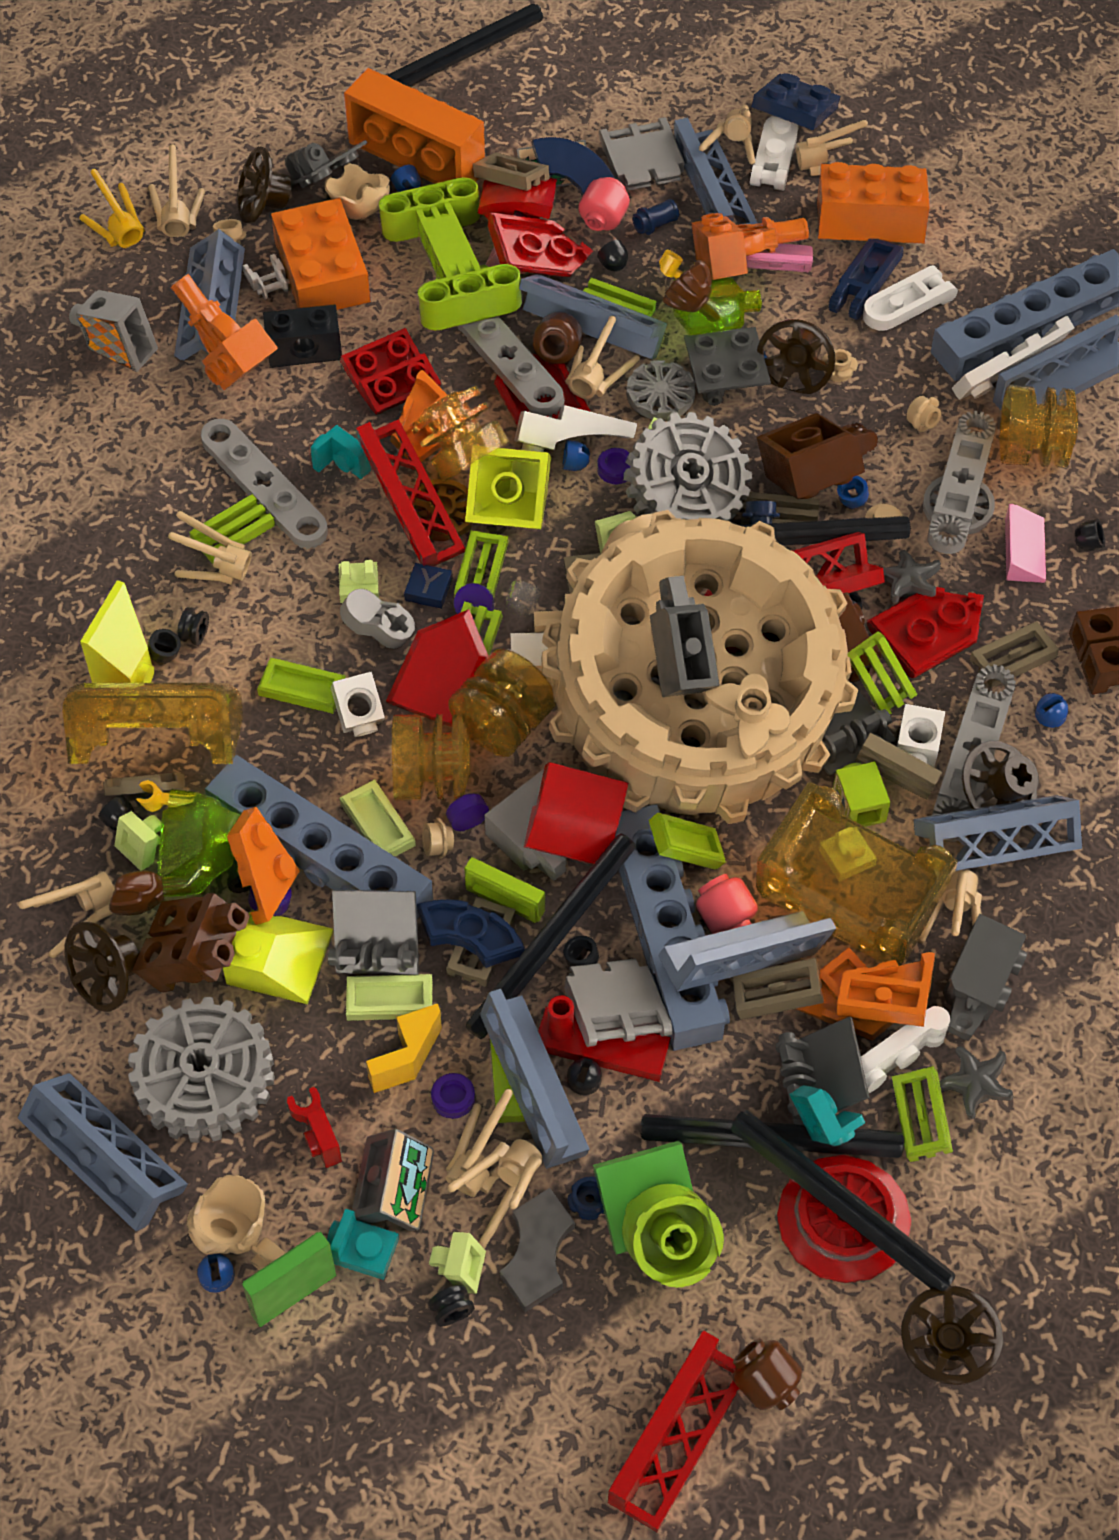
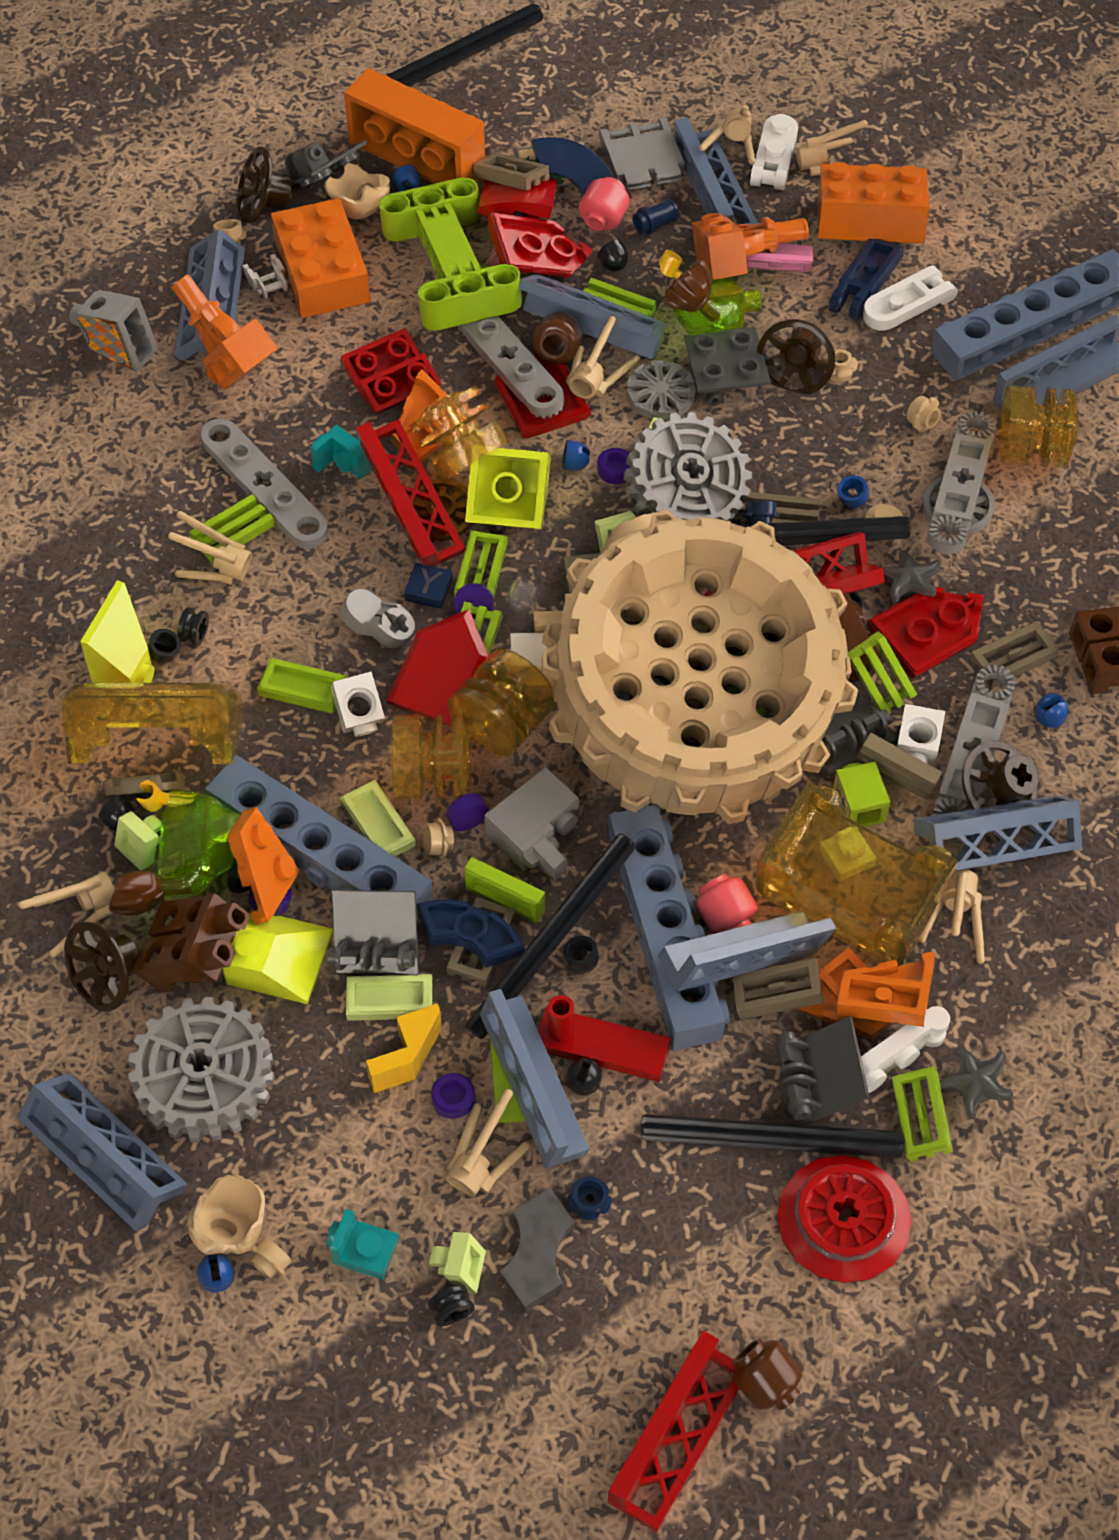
yellow plant [79,169,145,248] -> none
tan plant [148,144,205,237] -> none
bright green tile [242,1232,336,1327] -> none
black brick [263,304,342,368] -> none
red plate [287,1087,342,1168] -> none
yellowish green tile [339,560,379,603] -> none
panel [352,1128,434,1231] -> none
tan plant [447,1139,543,1249] -> none
white slope [514,405,637,452] -> none
red slope [524,762,629,865] -> none
light grey plate [564,959,672,1047] -> none
bright green tile [593,1141,693,1254] -> none
lime brick [622,1184,724,1288] -> none
lime tile [648,812,726,869] -> none
dark grey hinge [649,576,720,697] -> none
tan animal [705,674,790,759] -> none
black axle [731,1110,955,1291] -> none
dark blue plate [751,73,841,130] -> none
reddish brown hinge [756,413,878,499] -> none
teal bracket [789,1085,865,1146] -> none
dark brown wheel [901,1286,1003,1385] -> none
dark grey hinge [943,913,1028,1041] -> none
white wing [952,316,1074,400] -> none
bright pink slope [1005,504,1046,583] -> none
black hinge [1074,518,1105,551] -> none

